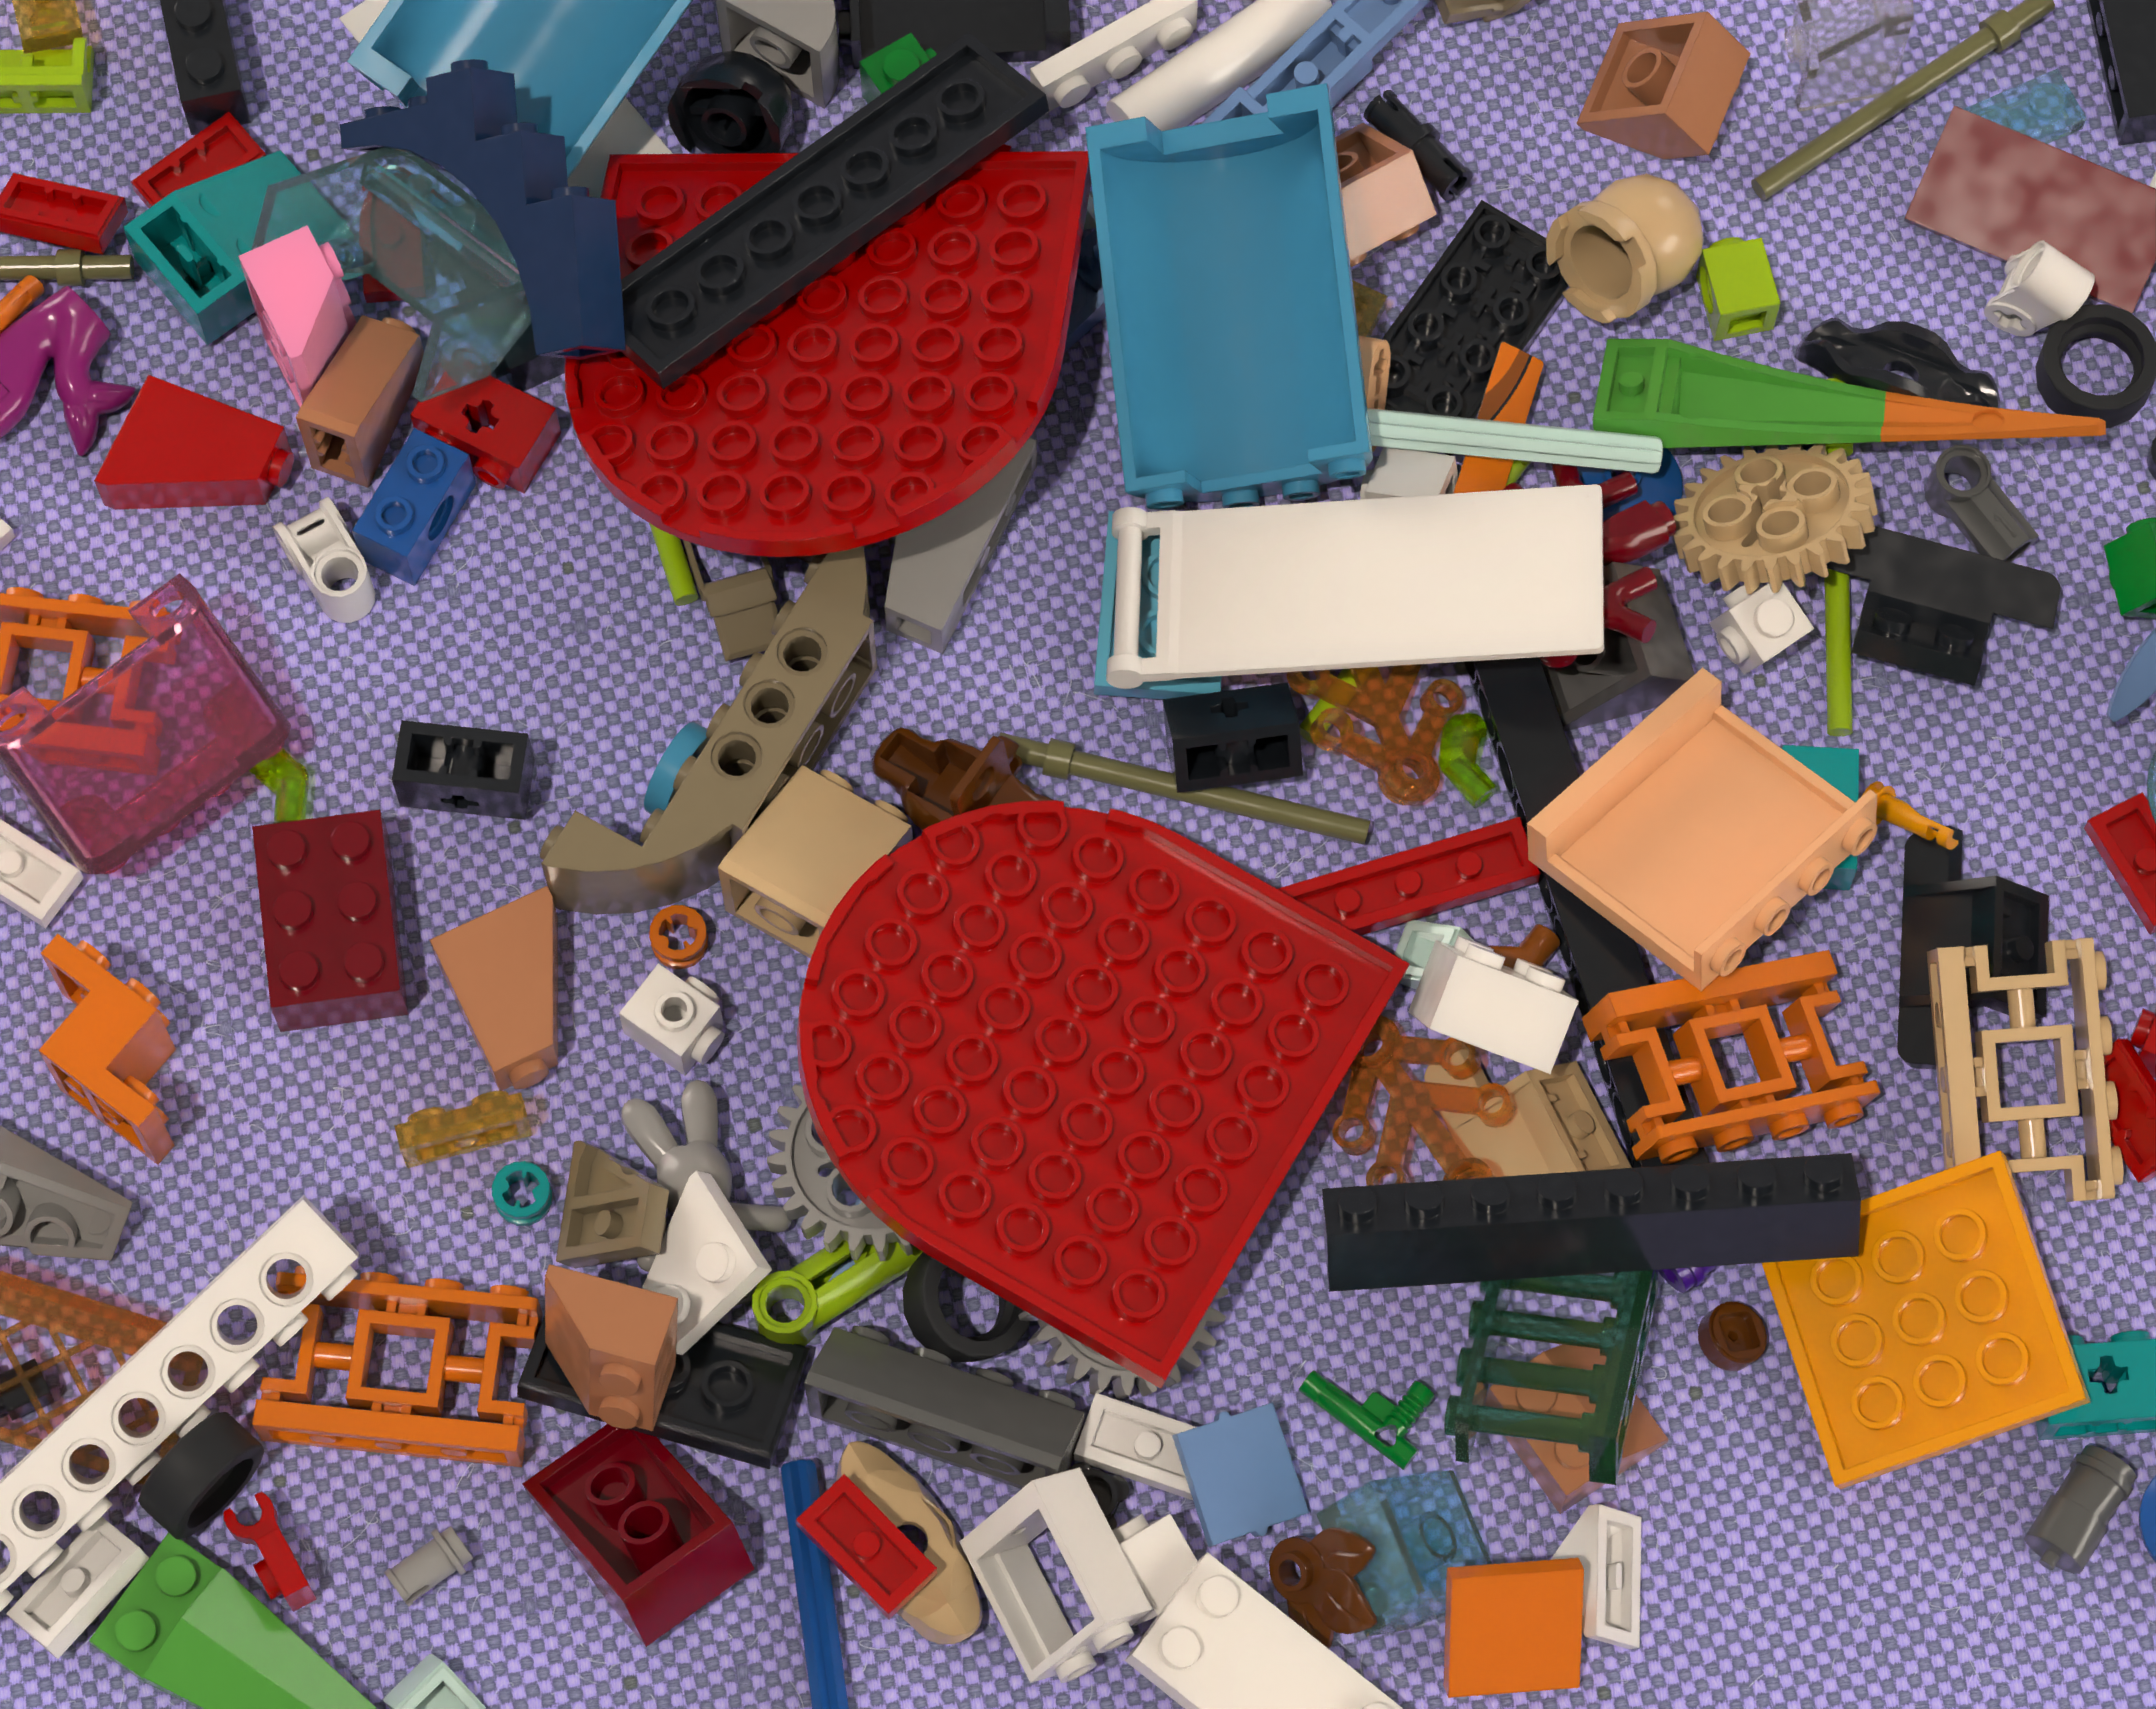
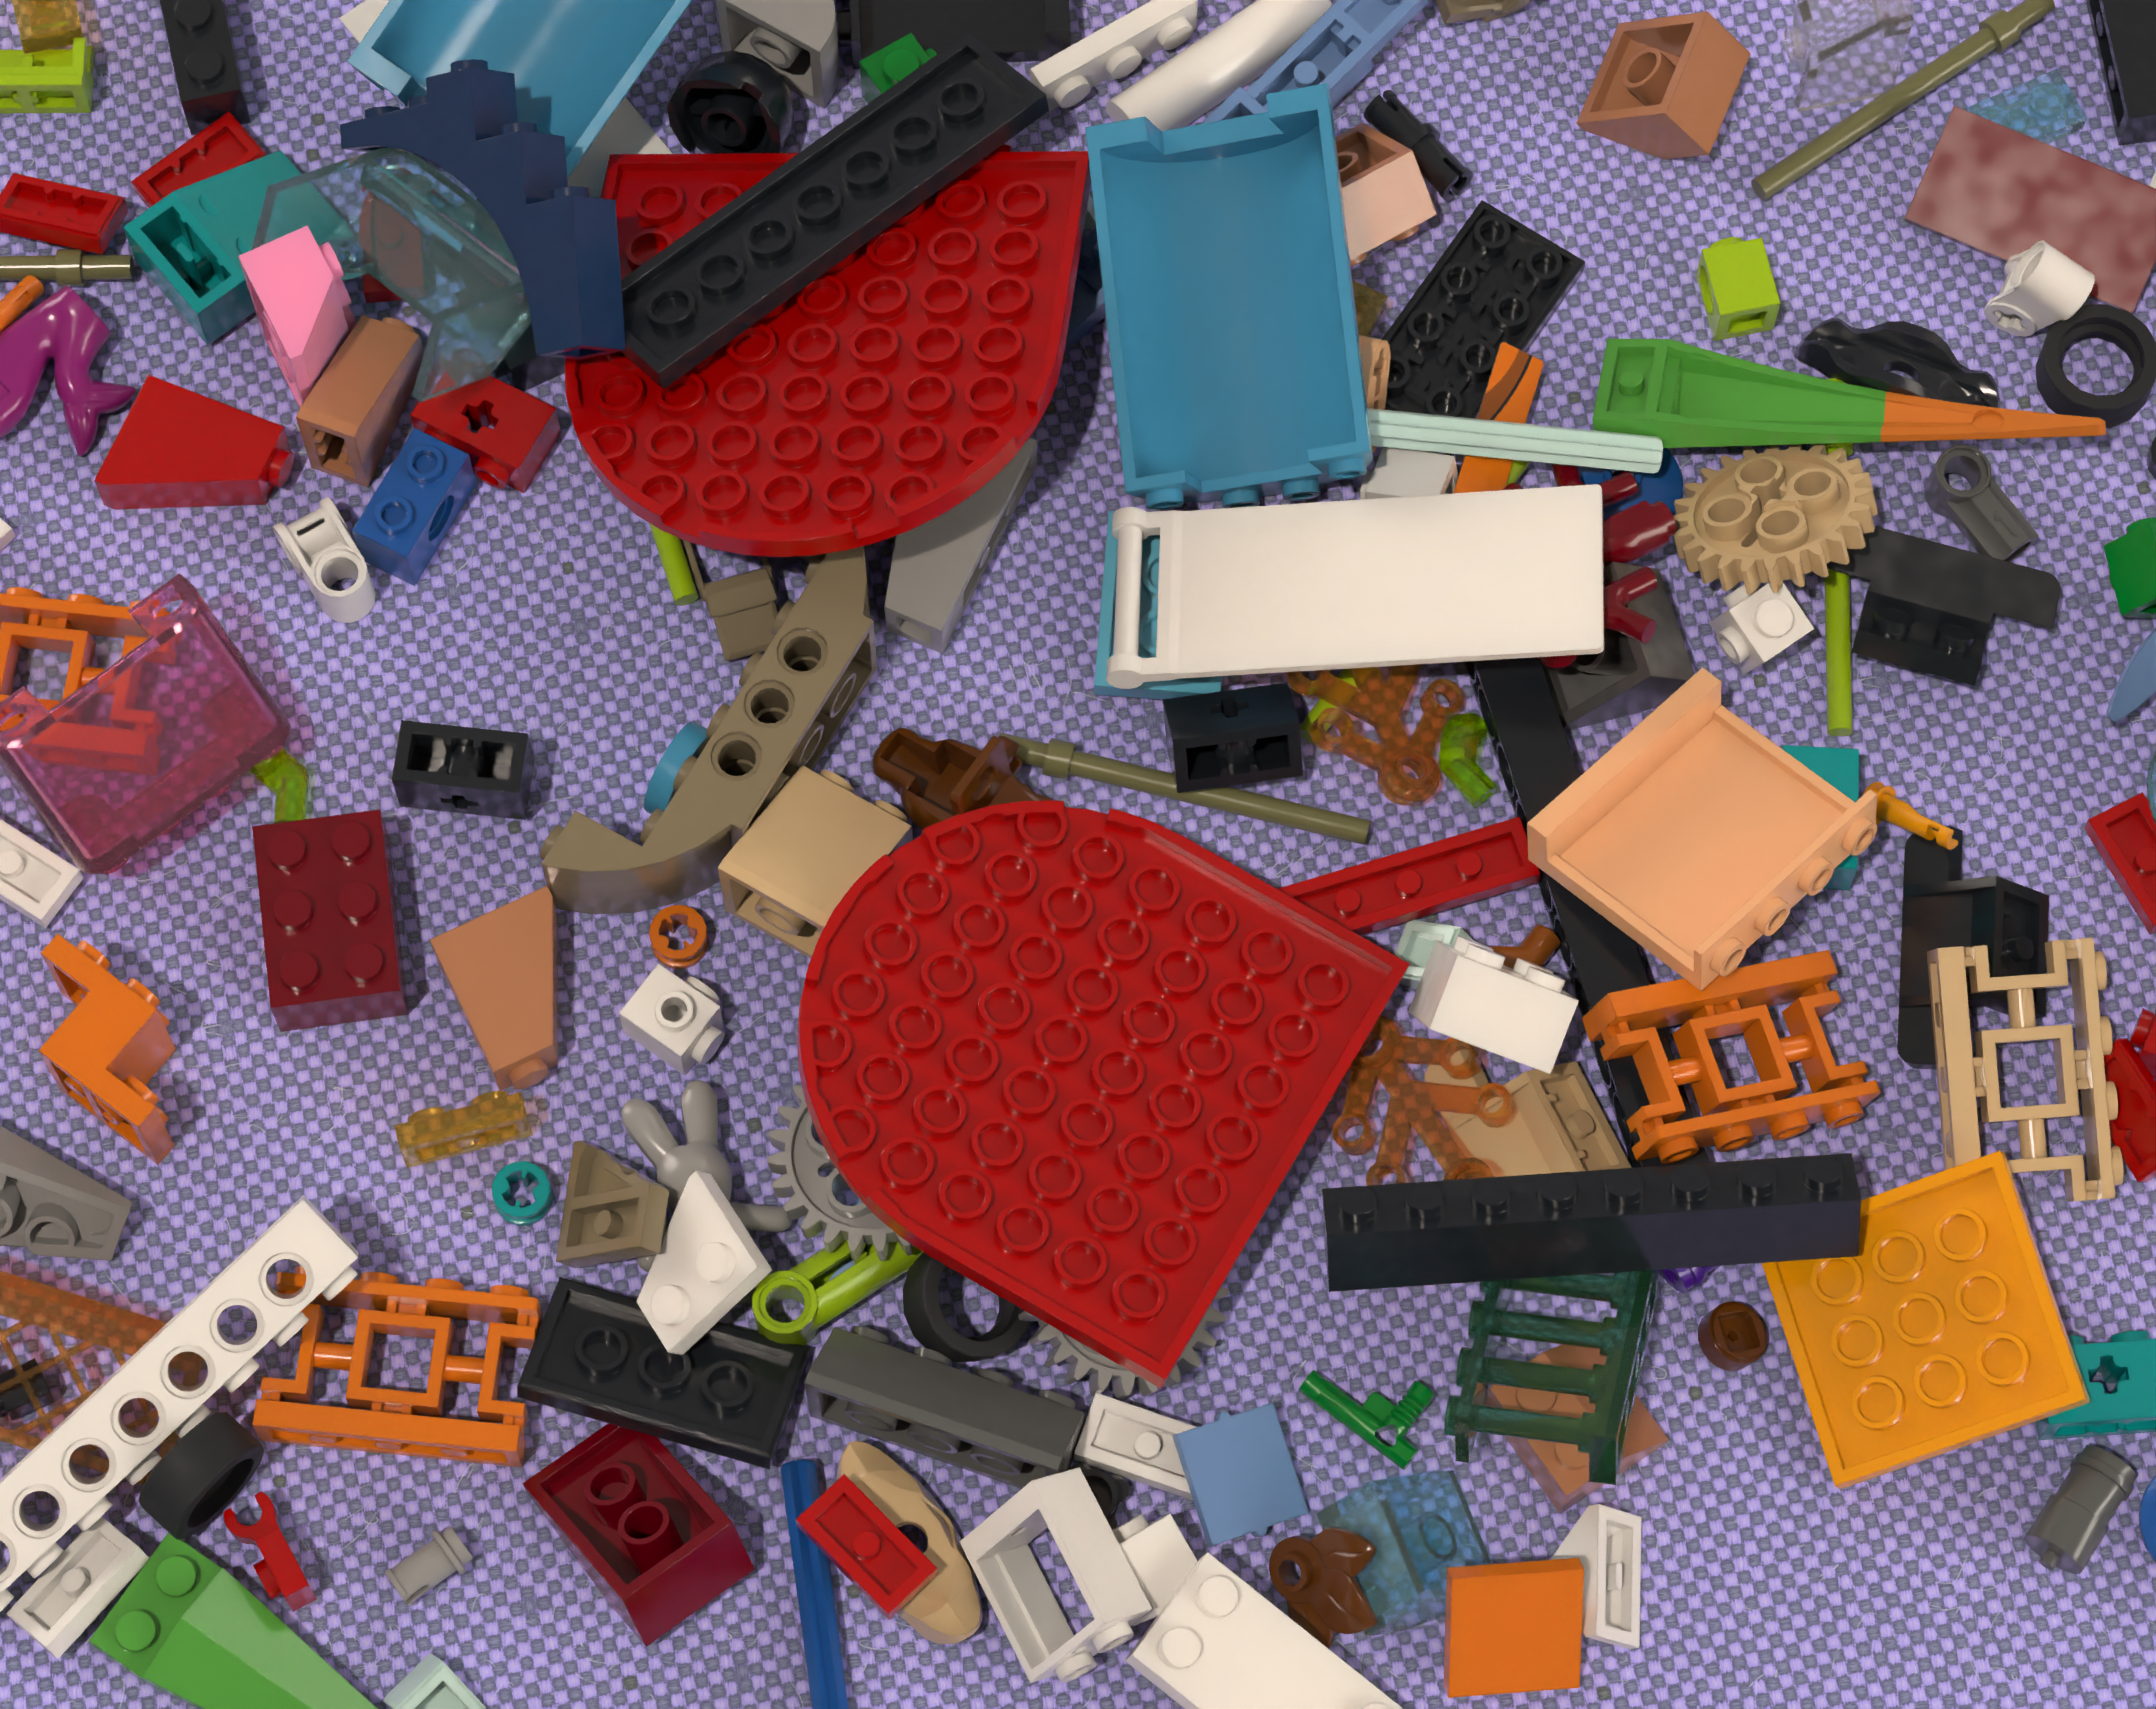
nougat slope [545,1264,678,1431] -> none
tan tile [1546,173,1704,323] -> none

